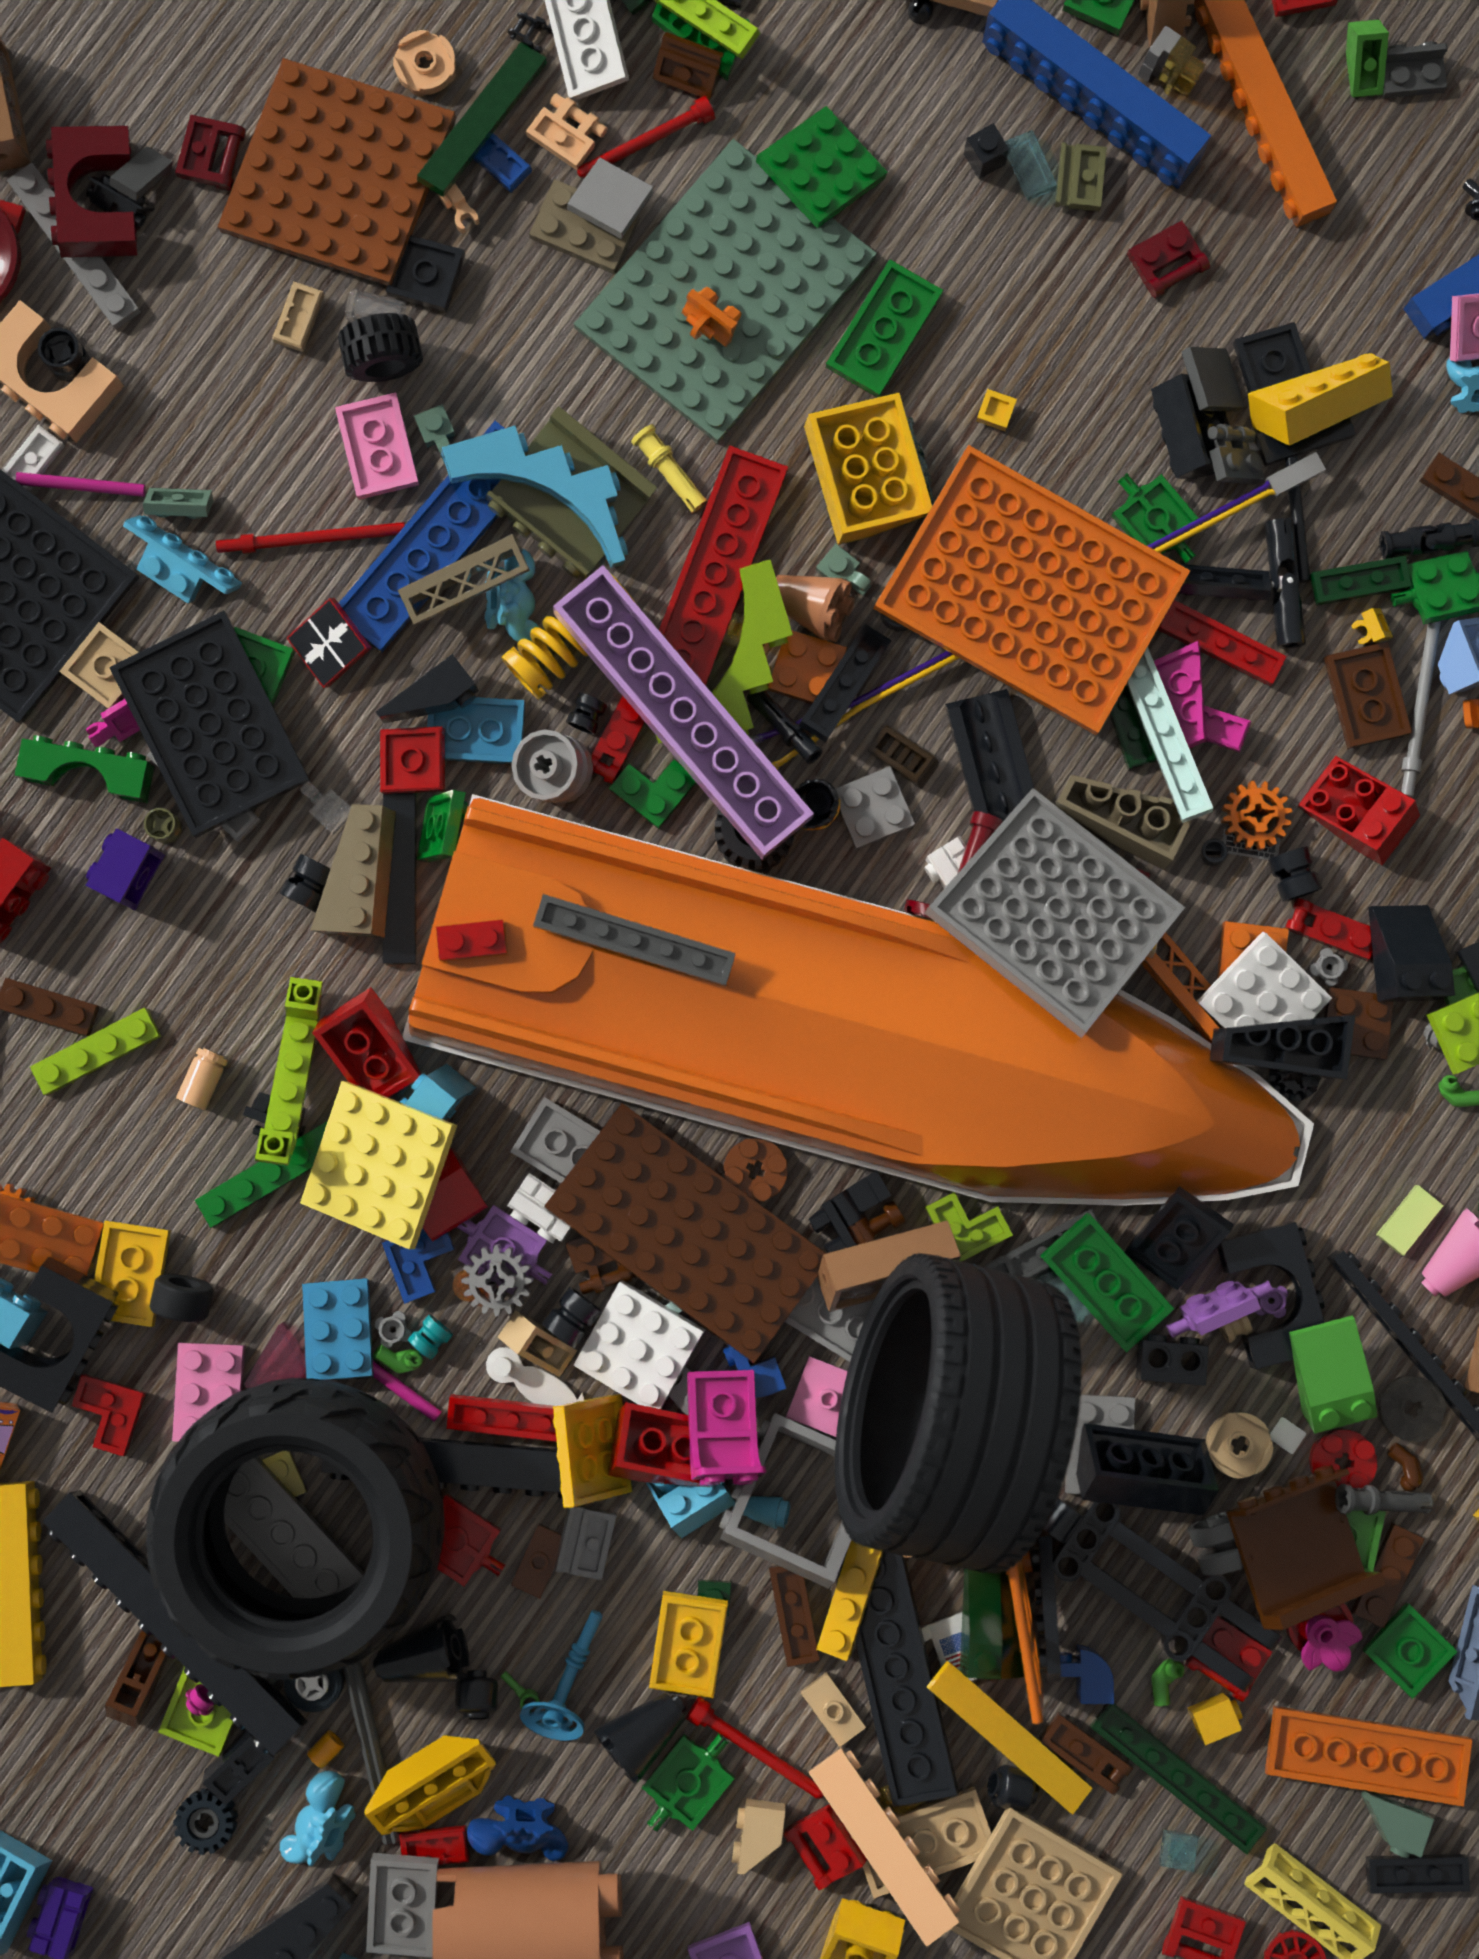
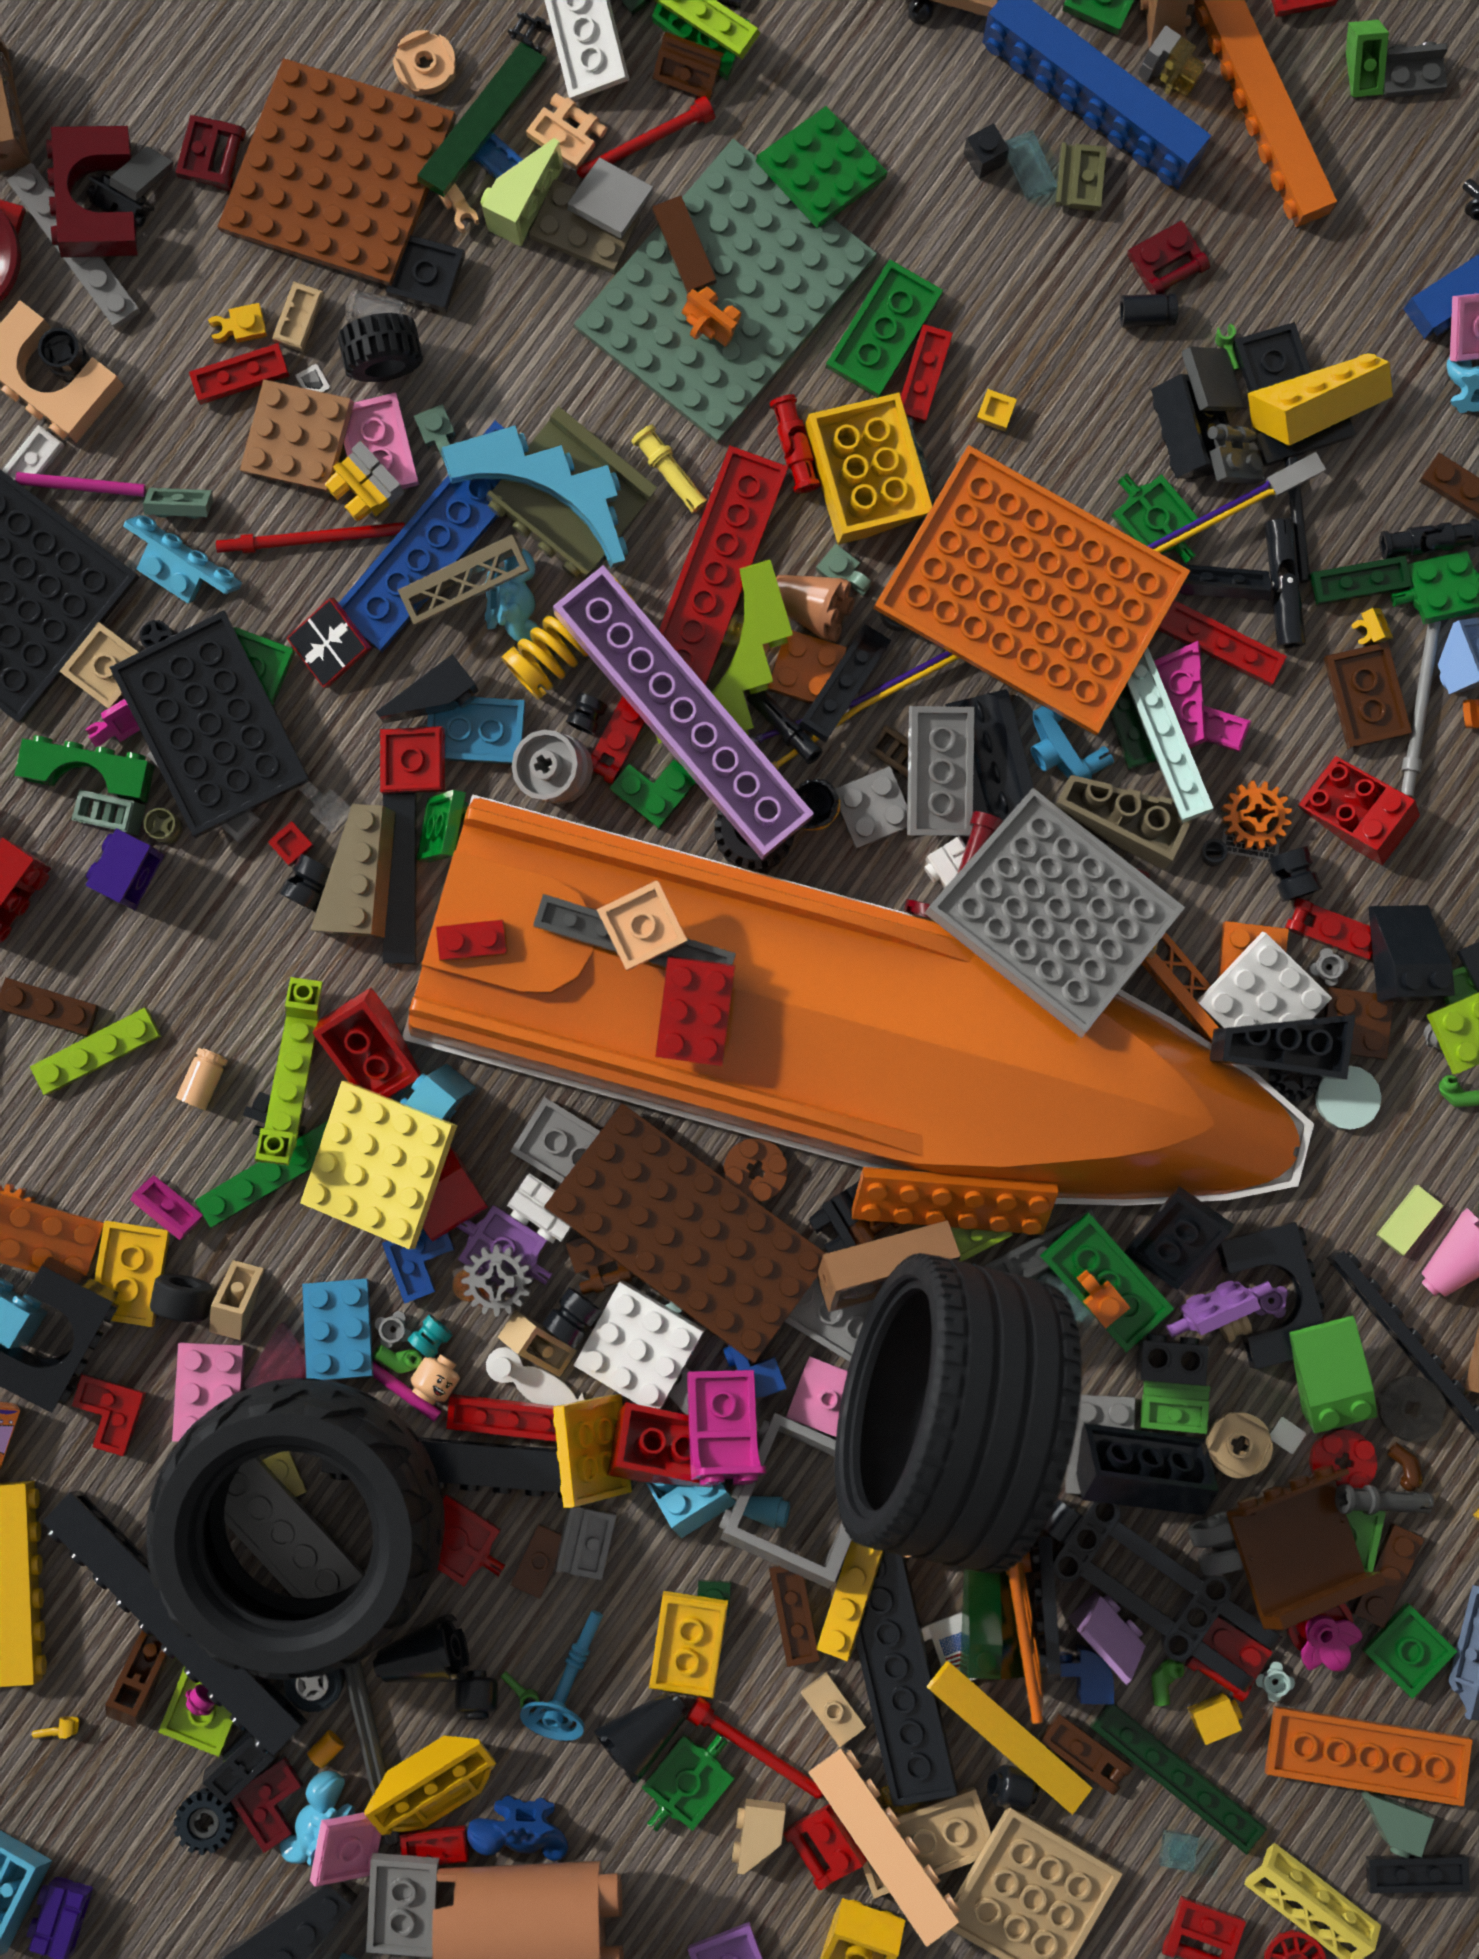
none -> yellow hand [32,1716,79,1739]
none -> sand green slope [71,789,145,836]
none -> dark pink plate [130,1175,203,1240]
none -> black wheel [140,620,175,649]
none -> red plate [189,343,290,405]
none -> yellow plate [208,303,268,343]
none -> tan slope [209,1260,264,1340]
none -> dark red plate [231,1756,303,1853]
none -> medium nougat plate [240,379,354,493]
none -> red plate [268,821,314,867]
none -> sticker [296,364,330,392]
none -> bright pink plate [310,1813,381,1887]
none -> yellow hips [325,441,404,522]
none -> light nougat head [411,1354,460,1405]
none -> yellowish green slope [481,138,564,247]
none -> light nougat plate [597,880,688,971]
none -> reddish brown tile [652,195,716,294]
none -> red plate [655,956,736,1066]
none -> red piece [769,394,821,494]
none -> orange plate [851,1167,1058,1235]
none -> red plate [900,324,953,424]
none -> light grey plate [907,706,974,836]
none -> dark azure connector [1030,706,1114,779]
none -> lavender slope [1068,1592,1145,1685]
none -> orange plate [1077,1270,1130,1329]
none -> black piece [1119,293,1178,327]
none -> bright green plate [1140,1380,1211,1434]
none -> bright green hand [1215,324,1240,371]
none -> light aqua plate [1255,1661,1295,1702]
none -> light aqua tile [1315,1066,1382,1130]

